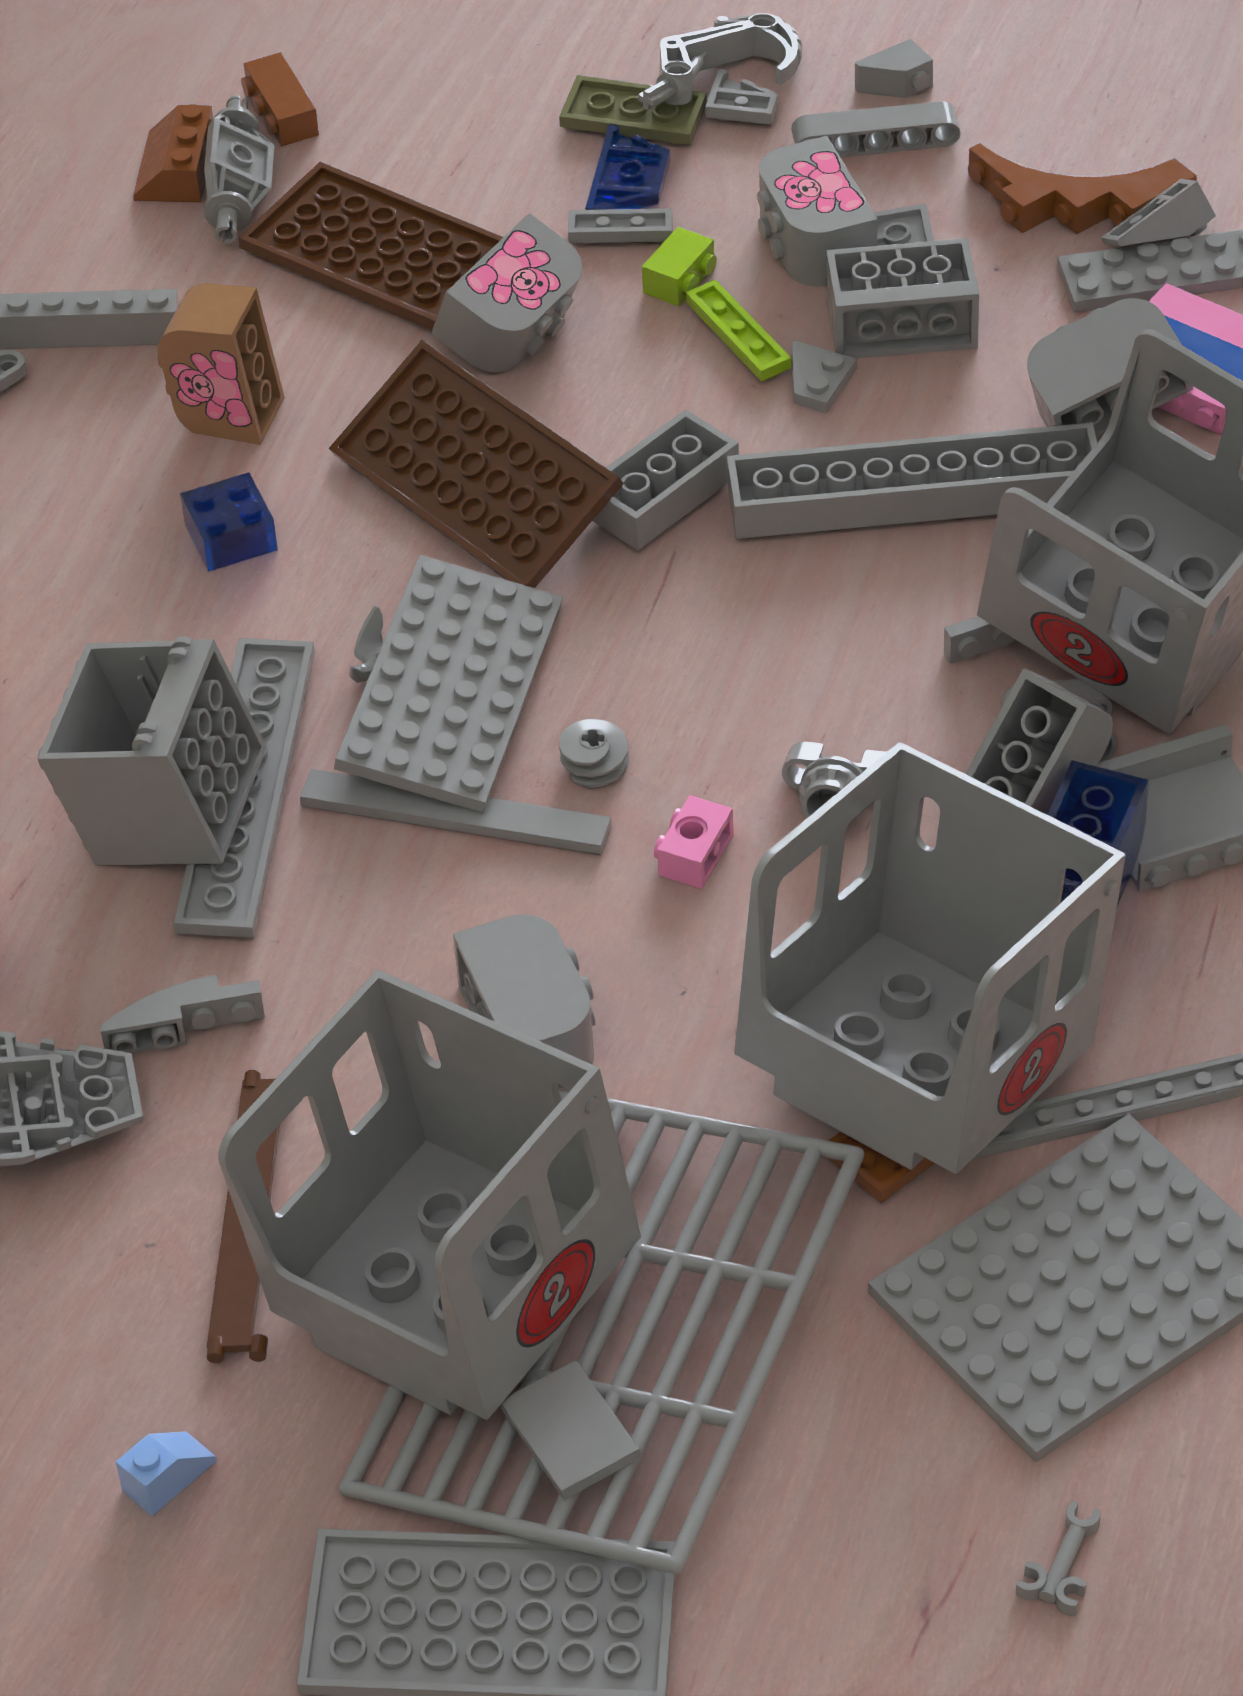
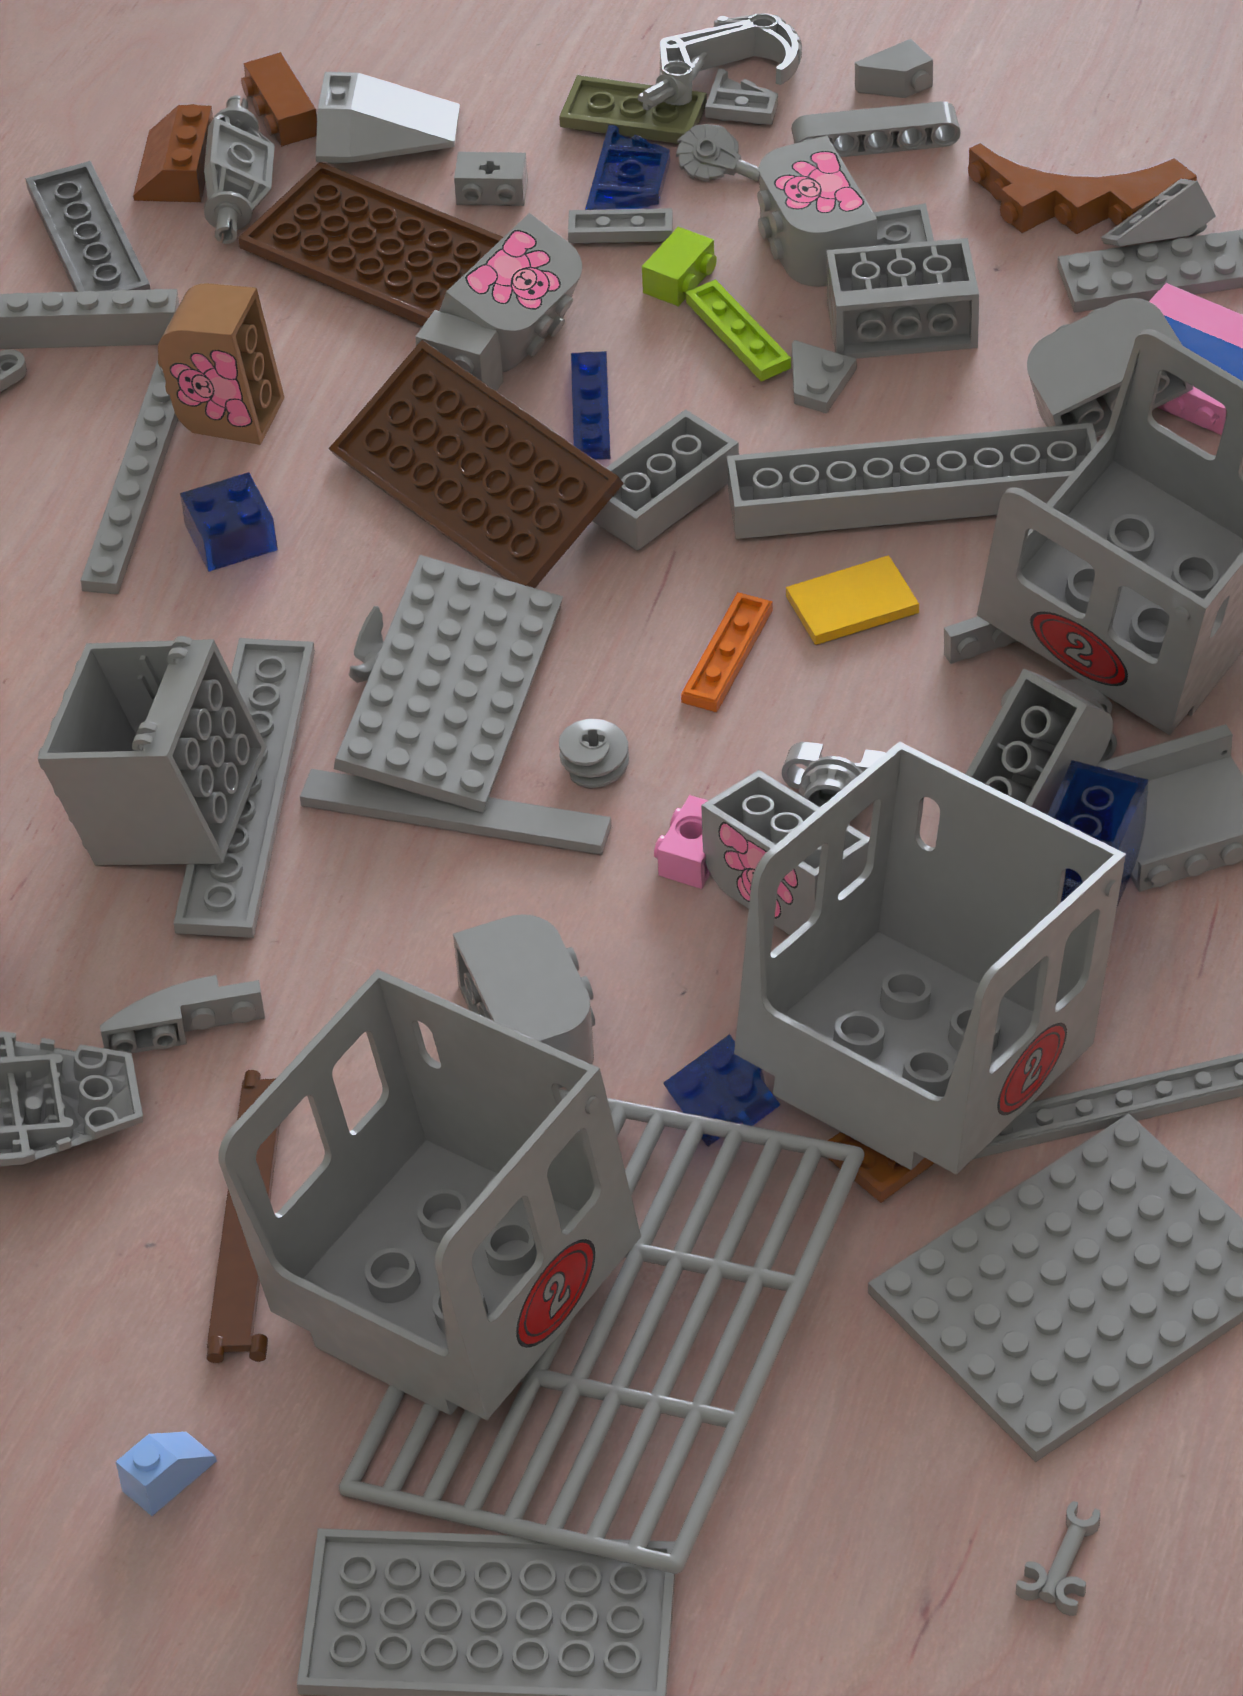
light grey tile [501,1360,642,1500] -> none
none -> flat silver plate [25,161,151,292]
none -> light grey plate [80,361,178,594]
none -> light grey wedge [316,72,460,164]
none -> light grey brick [415,310,503,391]
none -> light grey brick [454,152,528,206]
none -> clear blue plate [571,351,611,460]
none -> clear blue plate [663,1034,781,1147]
none -> light grey piece [676,124,759,182]
none -> orange tile [681,592,773,712]
none -> light grey brick [701,770,869,935]
none -> yellow tile [786,555,919,645]

